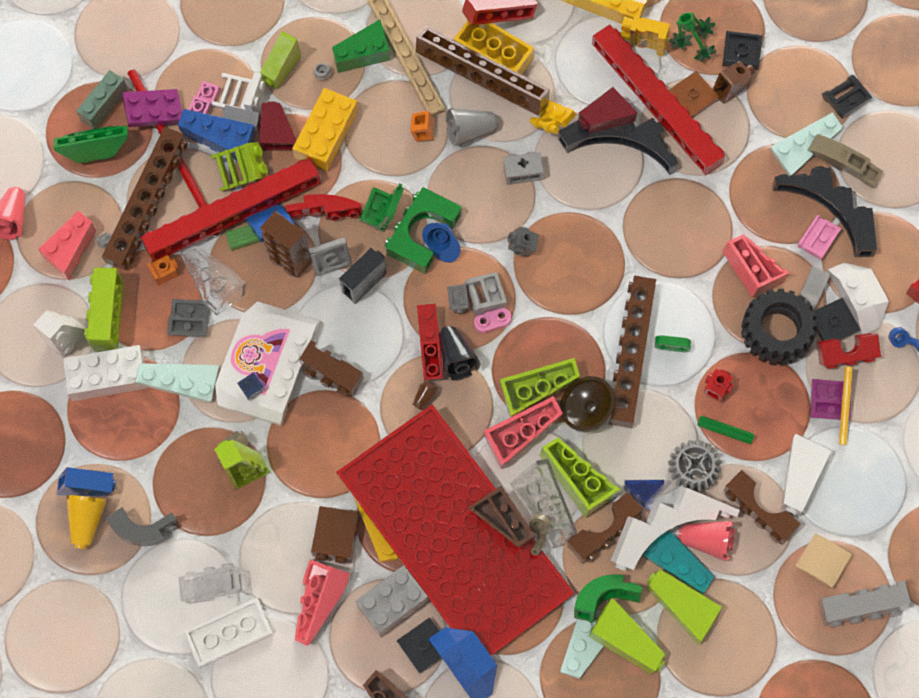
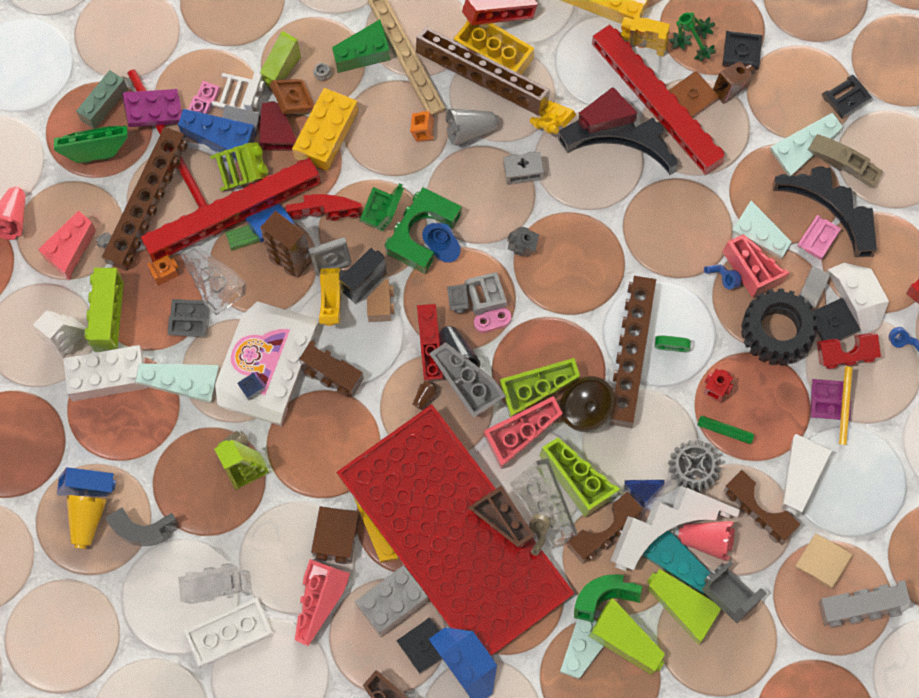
none -> dark orange plate [270,79,315,114]
none -> yellow arch [319,268,341,326]
none -> medium nougat slope [367,279,395,322]
none -> light grey wedge [430,343,506,418]
none -> dark grey panel [701,560,767,623]
none -> blue plate [704,264,741,289]
none -> light aqua wing [732,201,791,260]

